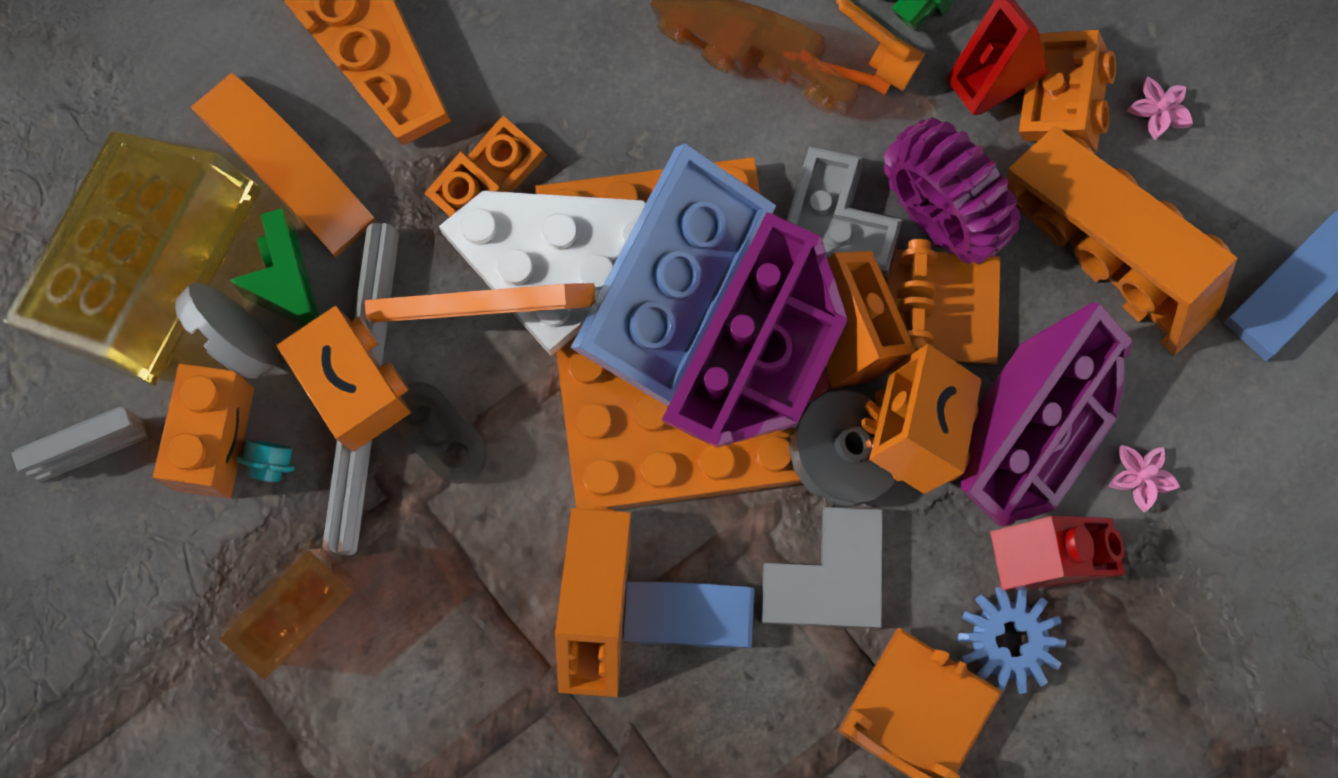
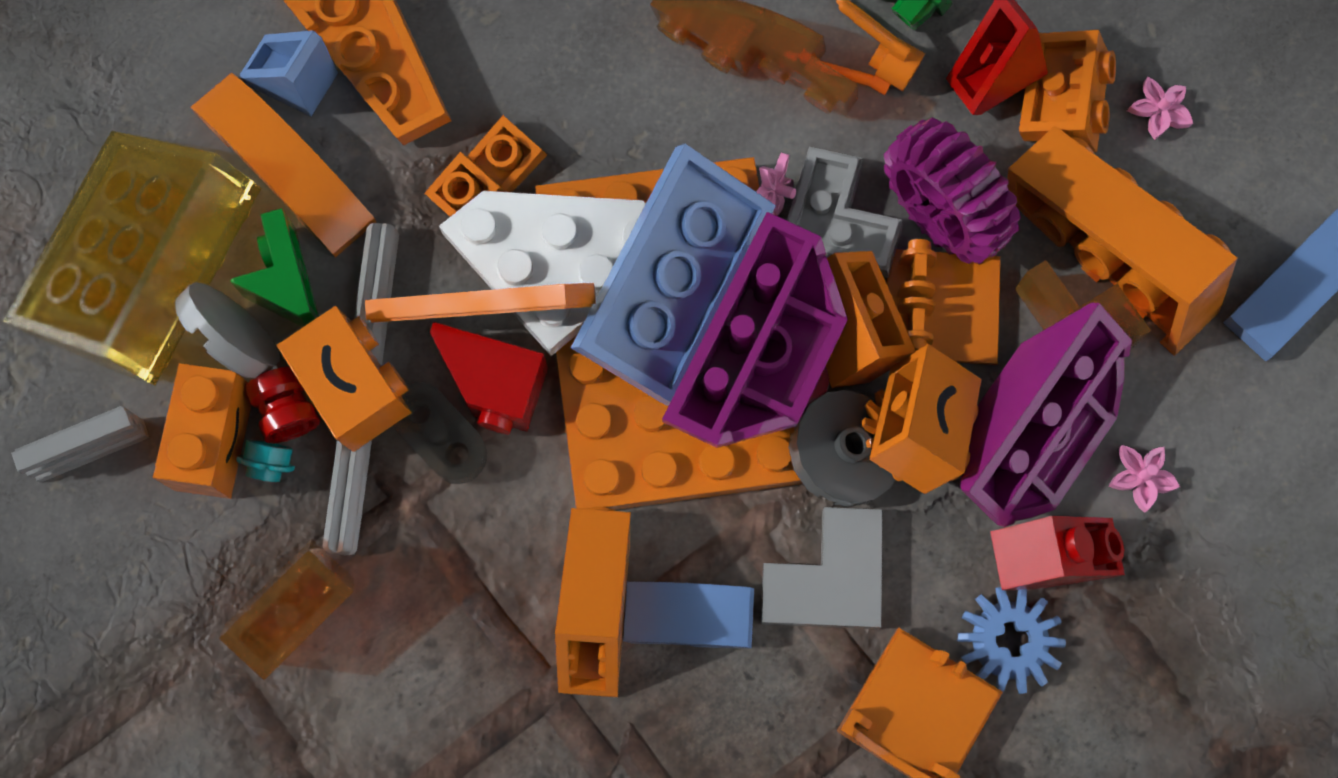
none -> medium blue slope [238,30,338,116]
none -> red wheel [245,366,320,444]
none -> red slope [430,322,548,435]
none -> bright pink plant [756,153,796,216]
none -> clear orange slope [1015,260,1151,348]

